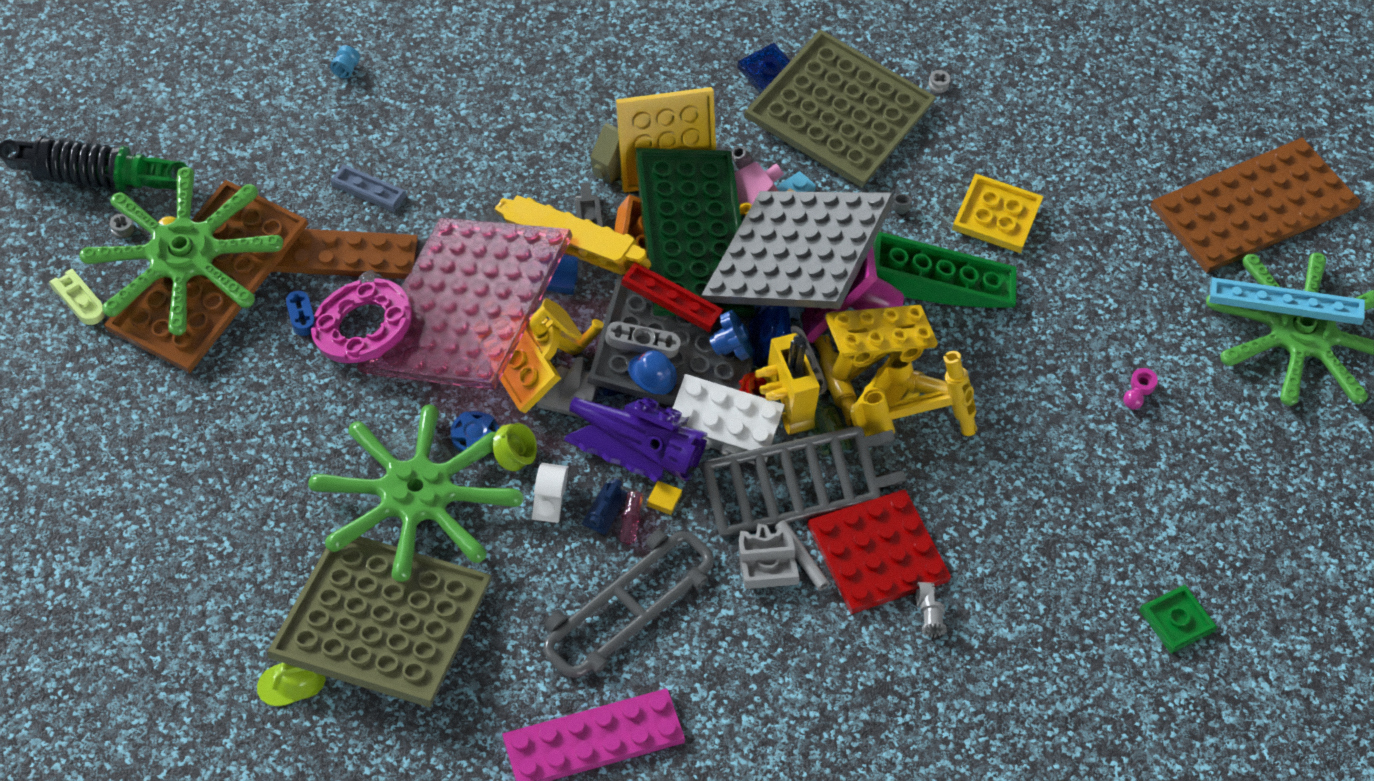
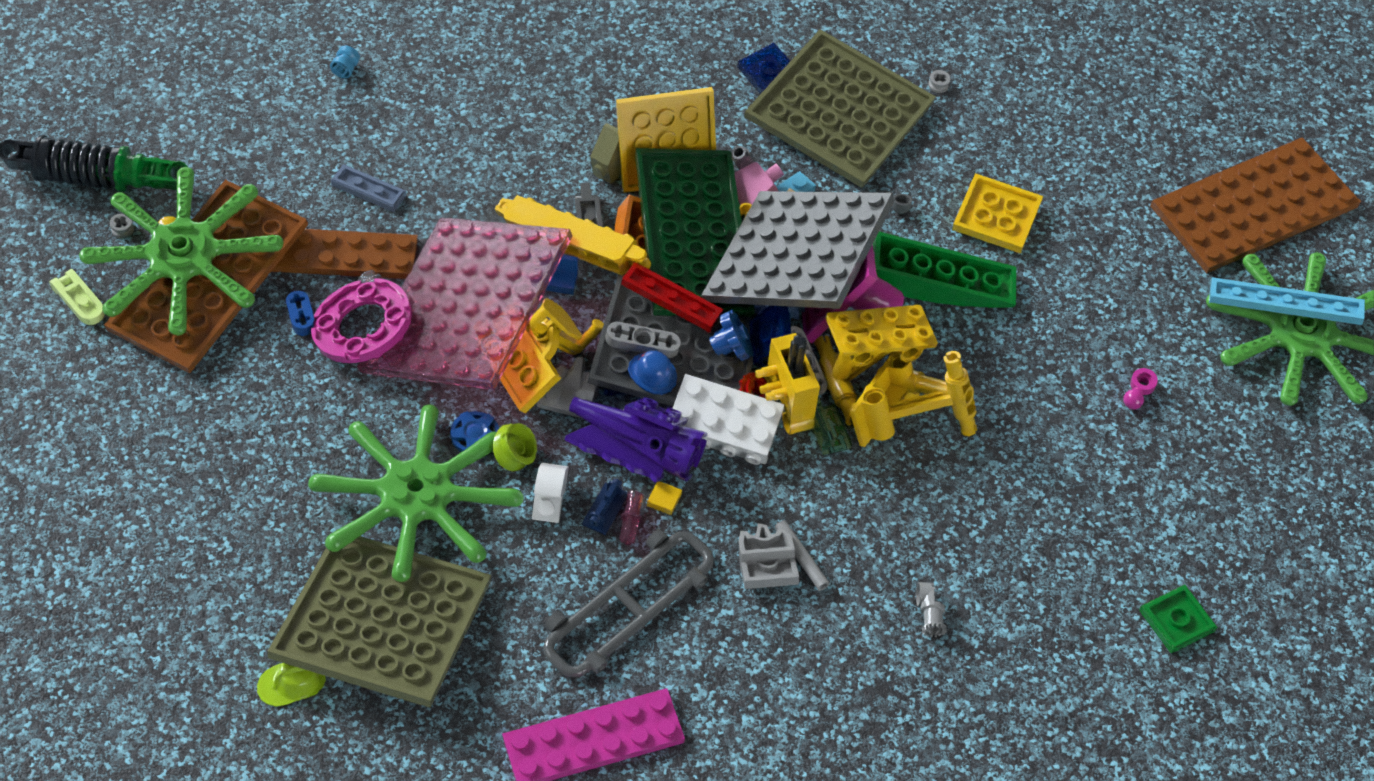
dark grey bar [702,426,906,538] -> none
red plate [807,489,951,614] -> none

